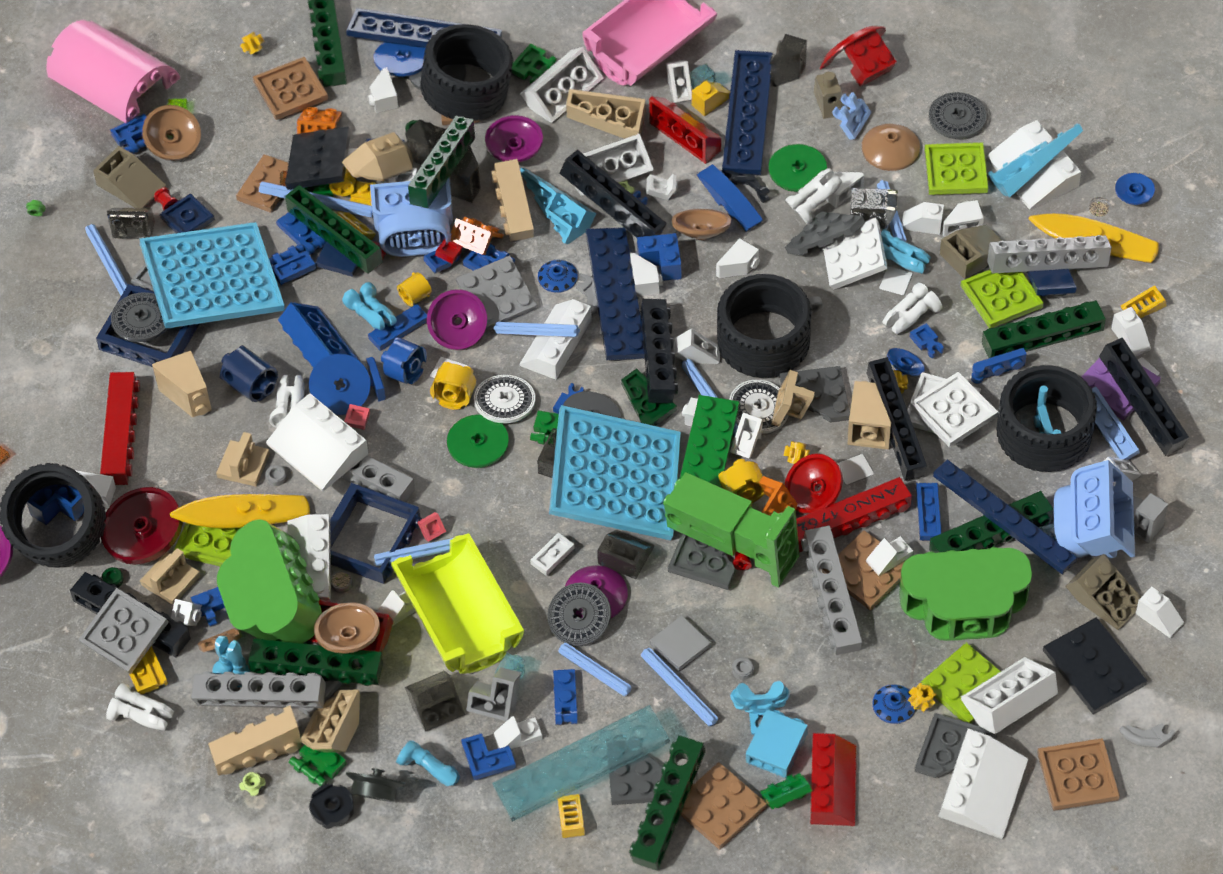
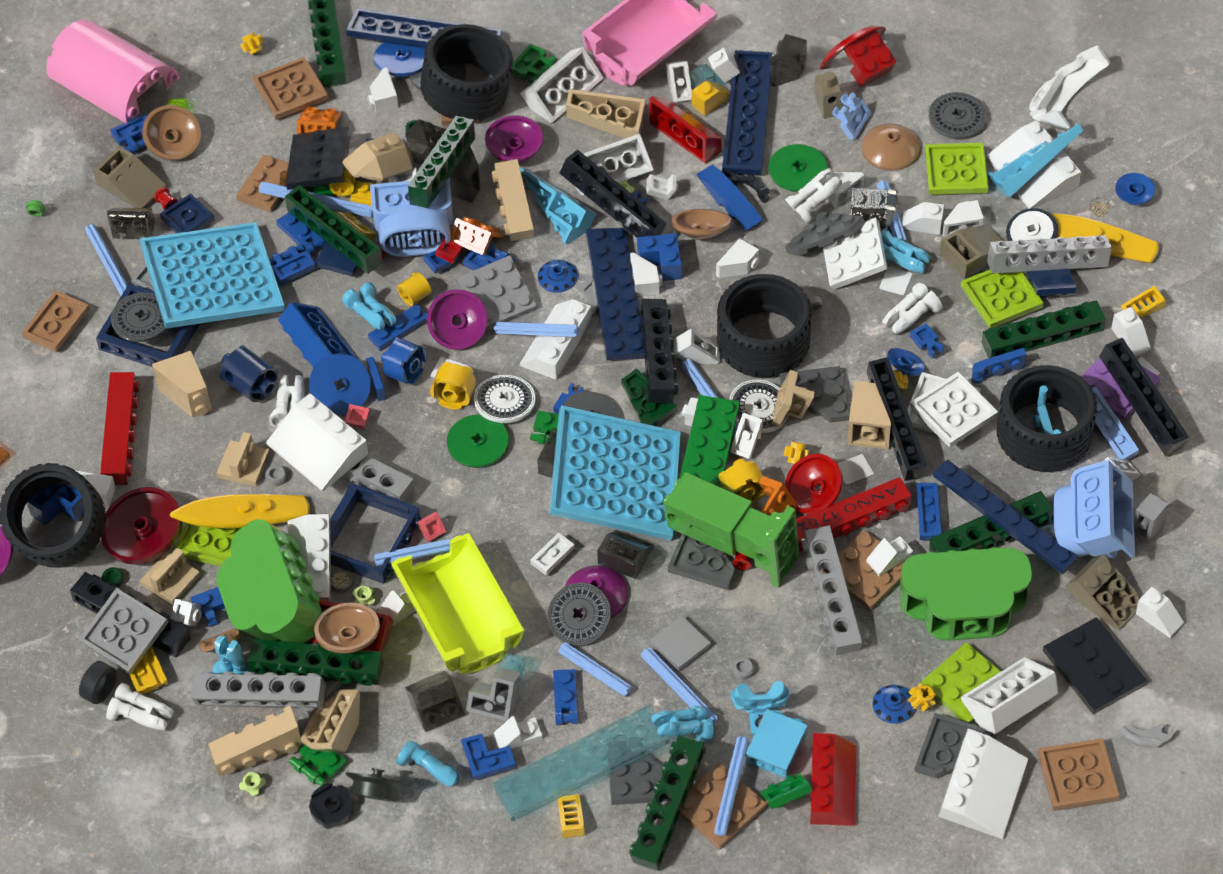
none -> medium nougat plate [22,290,90,352]
none -> black tyre [79,661,117,704]
none -> yellowish green plate [352,586,375,605]
none -> medium azure piece [651,706,714,743]
none -> white slope [708,48,740,83]
none -> light blue axle [715,736,748,836]
none -> white wheel [1006,208,1058,241]
none -> white windscreen [1029,45,1110,129]

